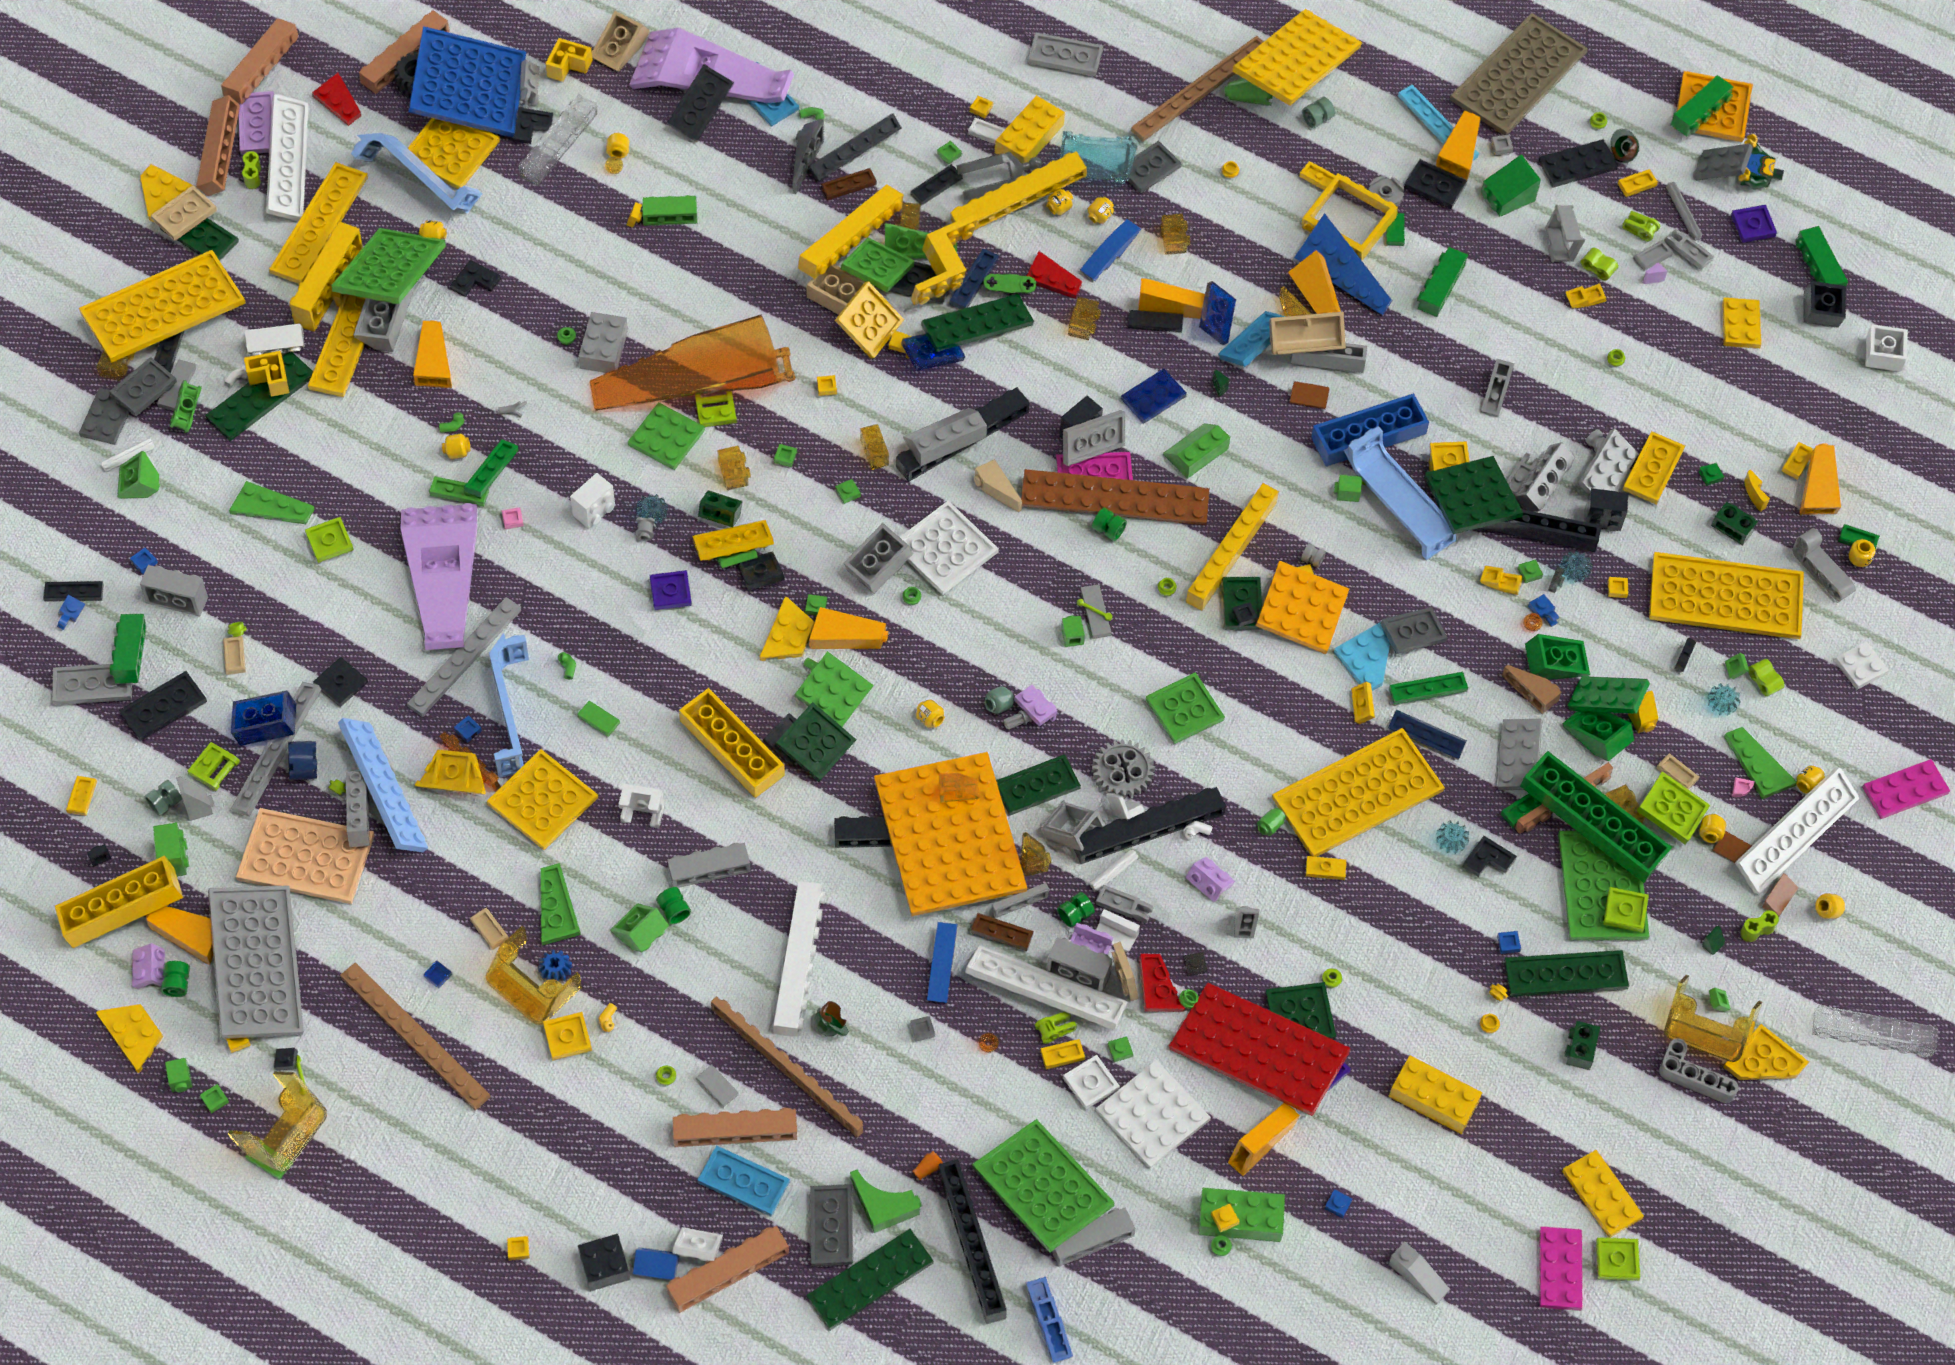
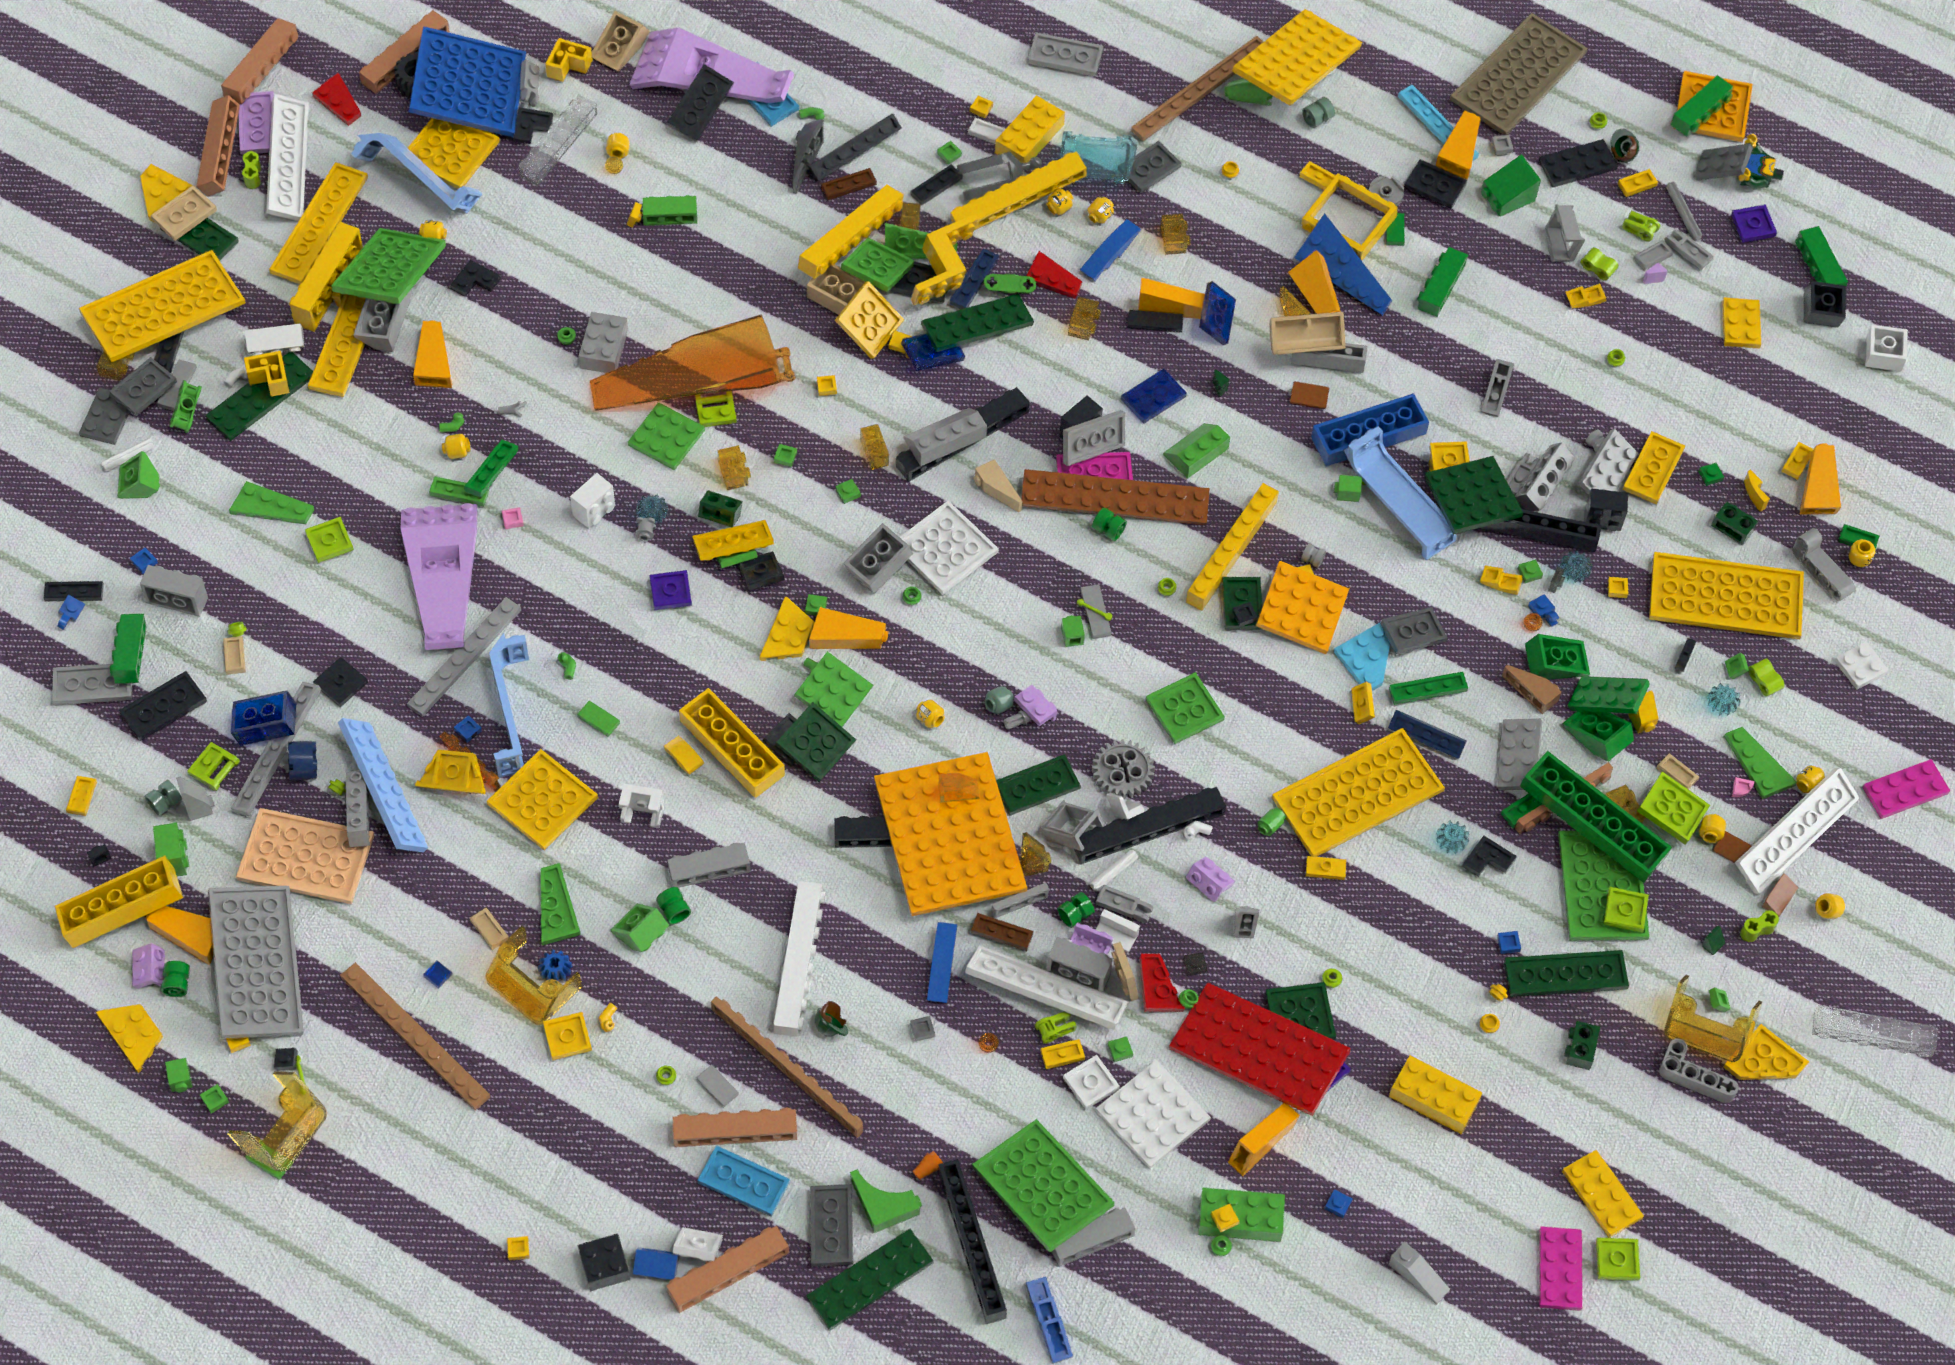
dark azure plate [1218,311,1286,367] -> none
none -> yellow slope [664,735,704,774]

